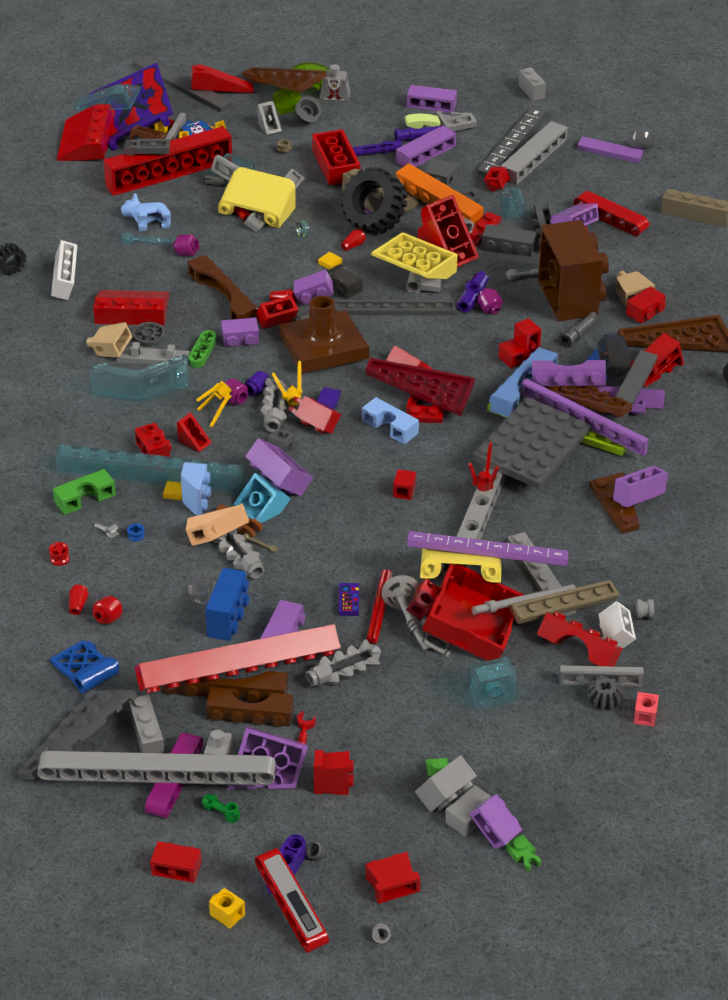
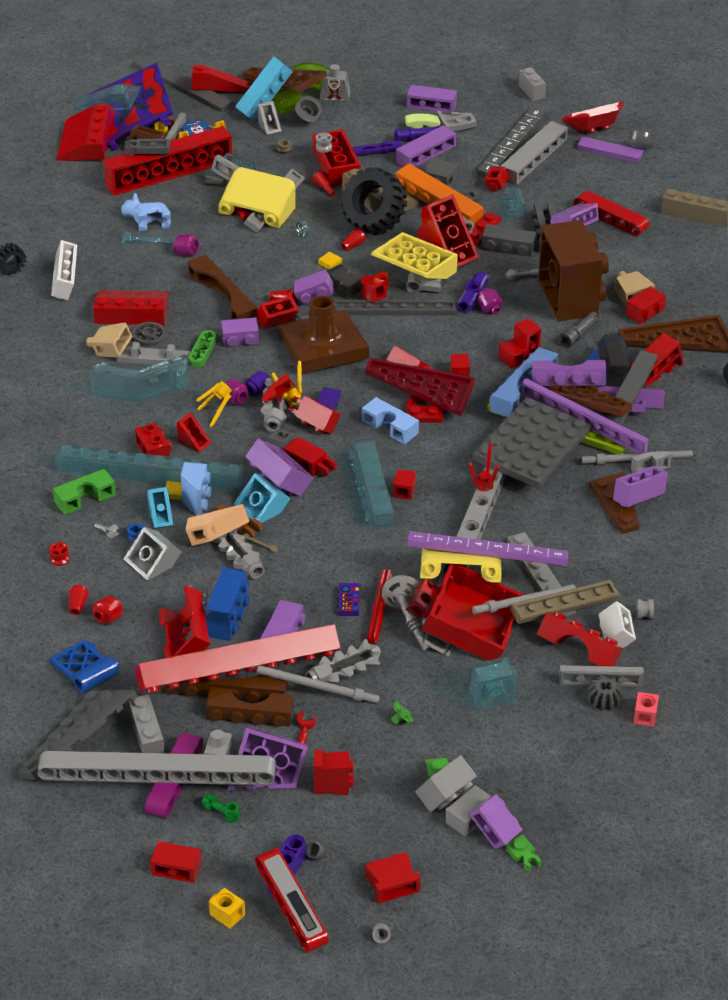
none -> light grey slope [124,527,182,580]
none -> medium azure slope [146,487,173,528]
none -> red piece [159,585,211,658]
none -> medium azure brick [235,56,293,121]
none -> light grey bar [256,665,380,704]
none -> red slope [262,373,295,403]
none -> red hinge [284,437,337,477]
none -> red cone [311,171,335,197]
none -> light grey wheel [316,133,332,153]
none -> clear light blue brick [348,438,394,529]
none -> red brick [361,271,389,302]
none -> bright green plant [391,701,414,725]
none -> red brick [450,354,470,377]
none -> red wedge [561,101,624,134]
none -> light grey bar [581,450,693,465]
none -> light grey slope [631,451,672,473]

